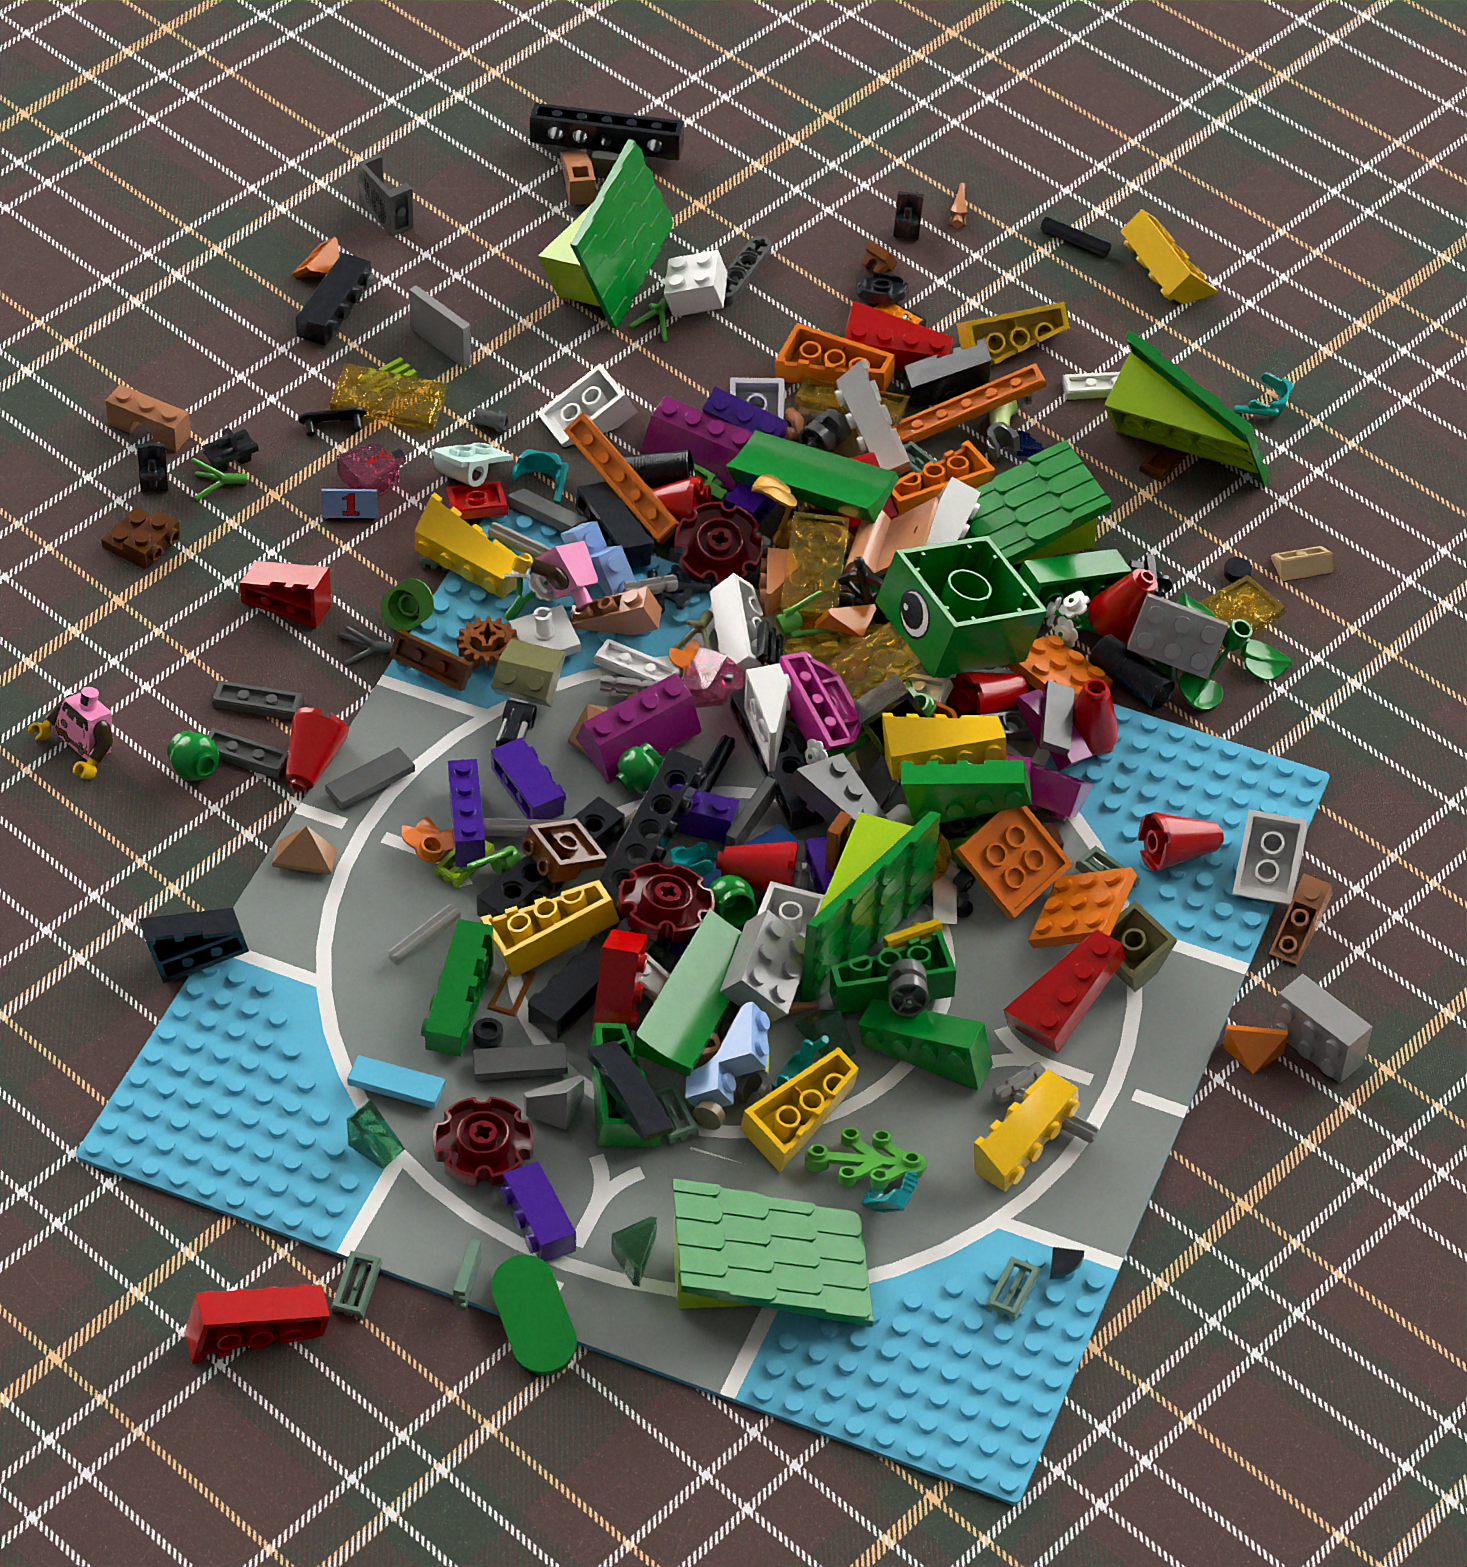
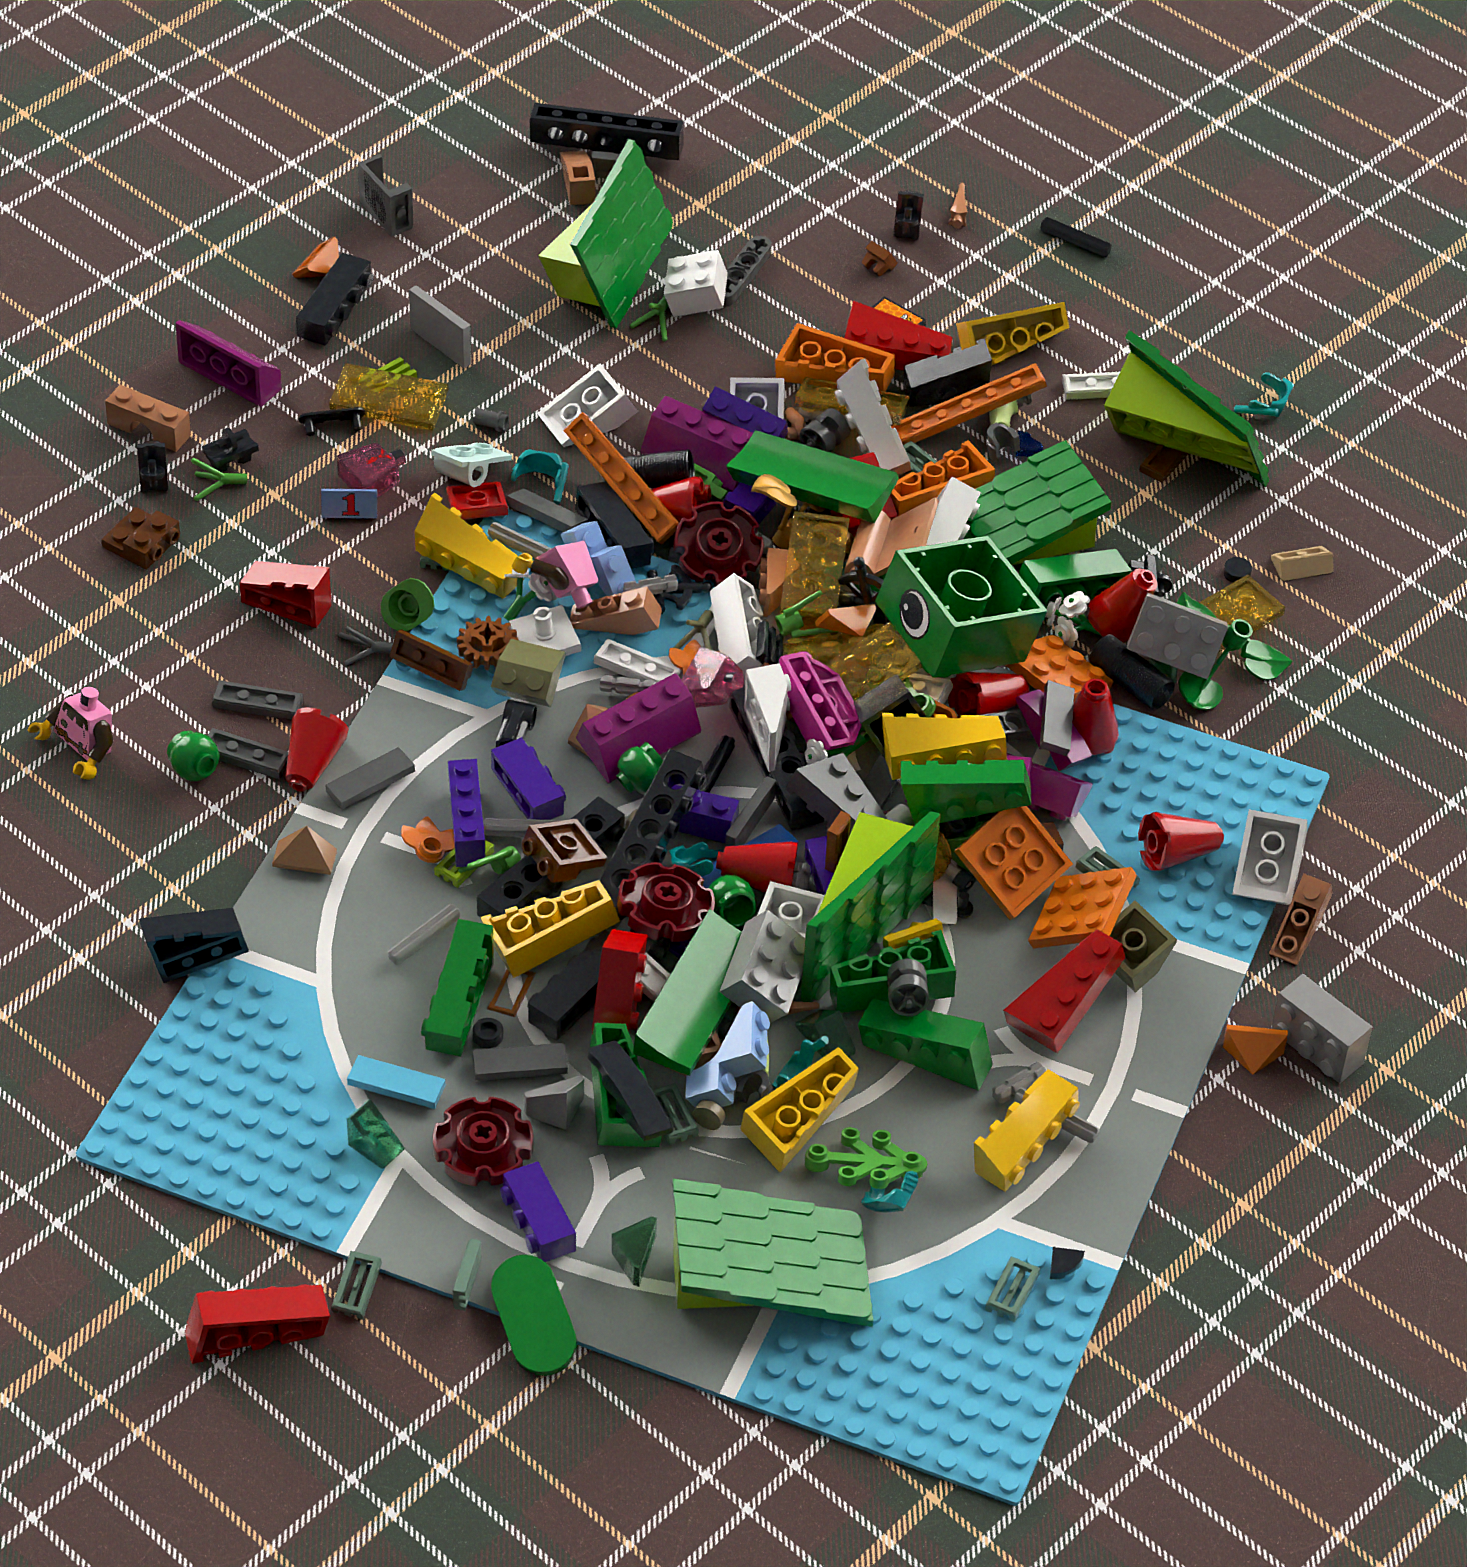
black tile [856,273,908,304] -> none
yellow wedge [1120,209,1218,304] -> none
none -> magenta slope [175,320,282,407]

